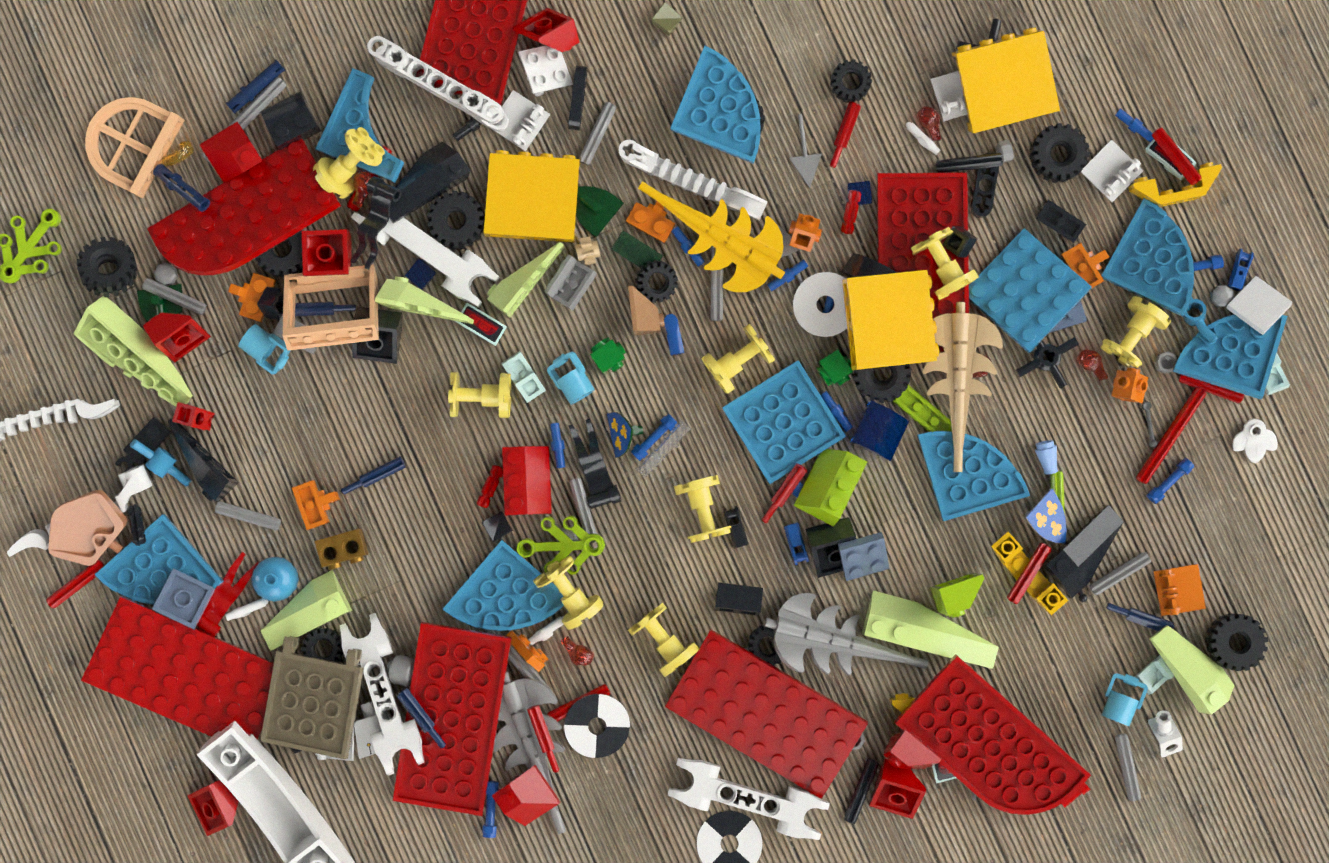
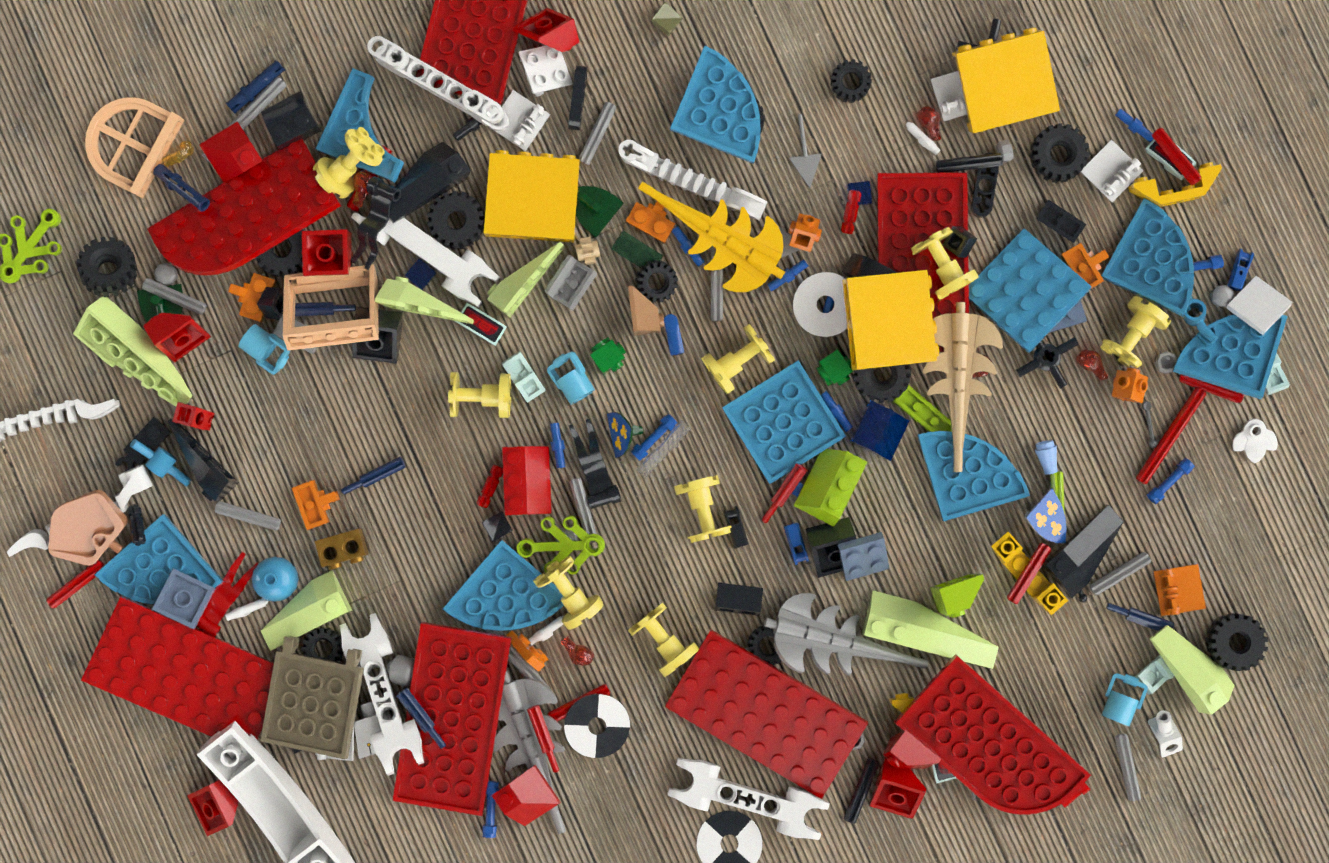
red axle [830,102,862,168] -> none

